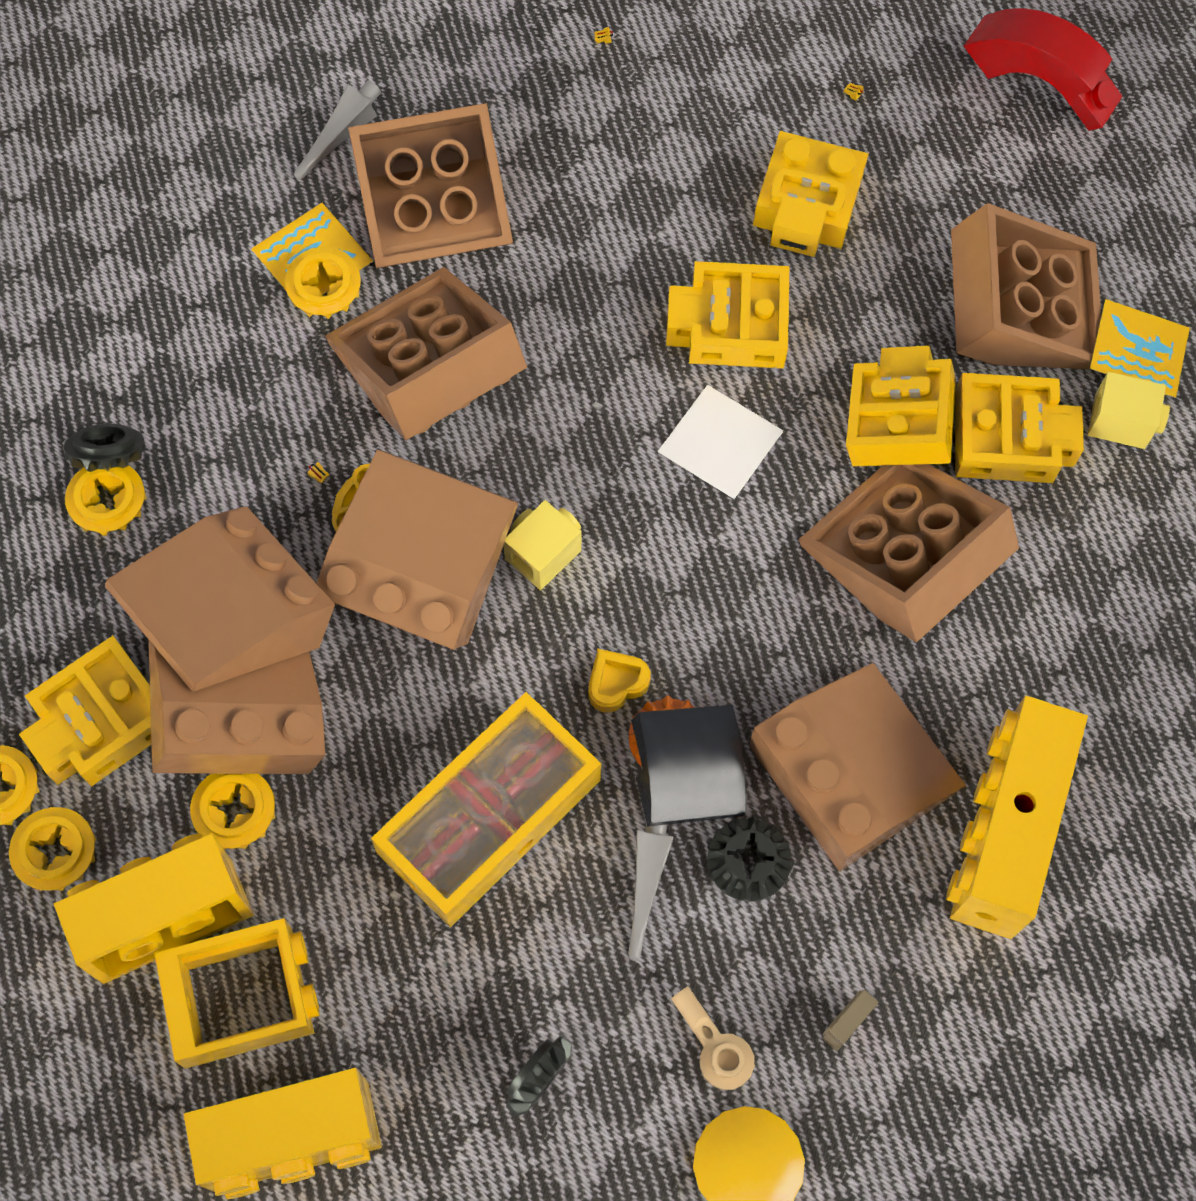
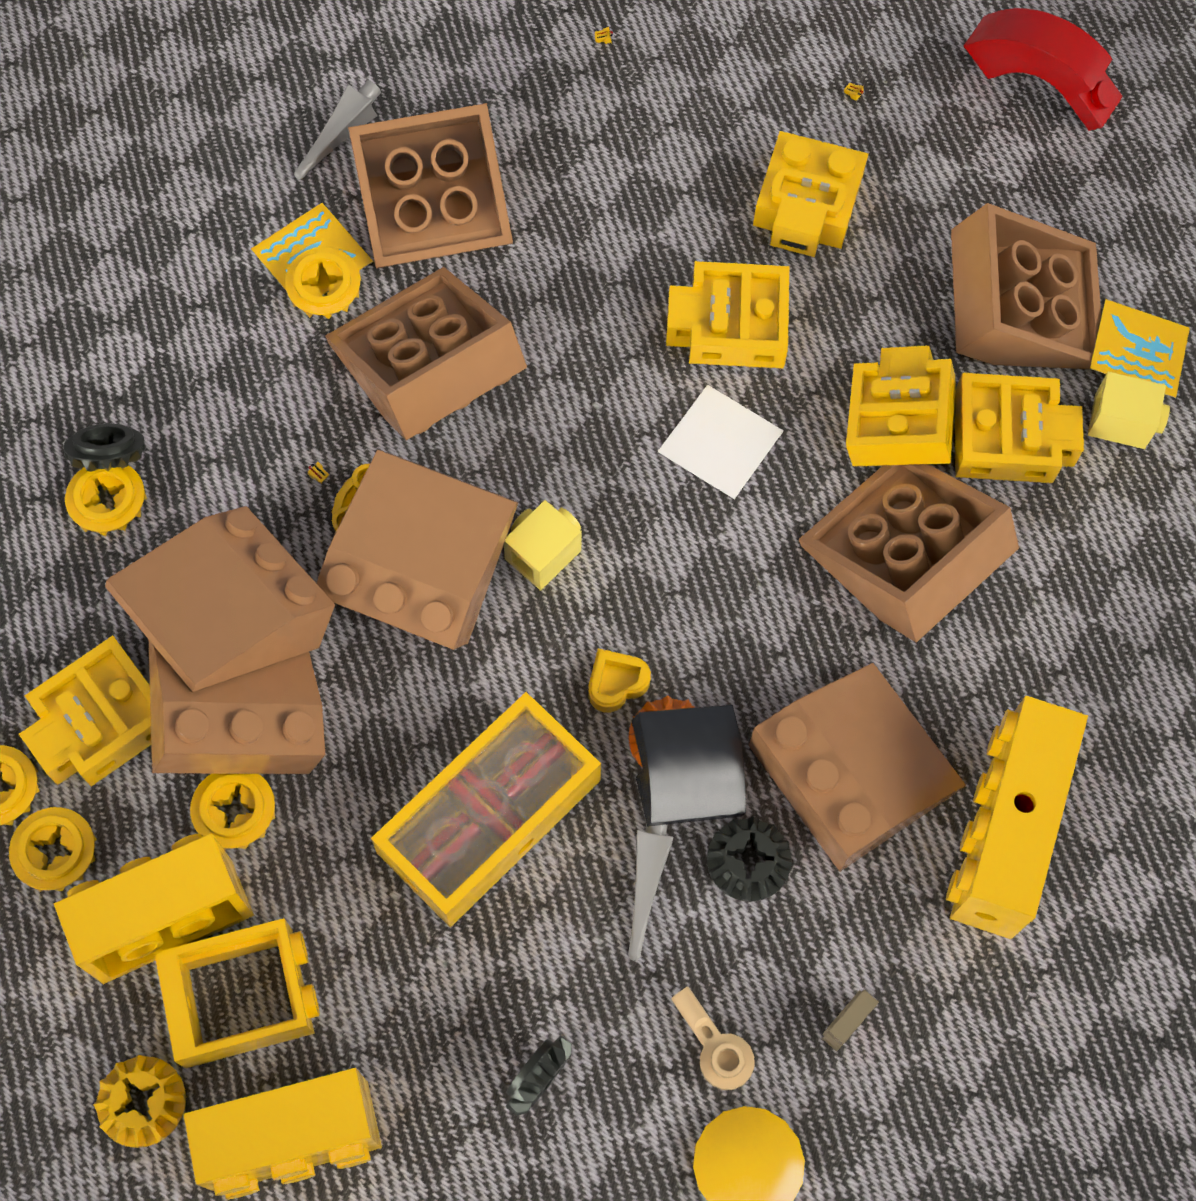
none -> yellow gear [93,1055,186,1148]

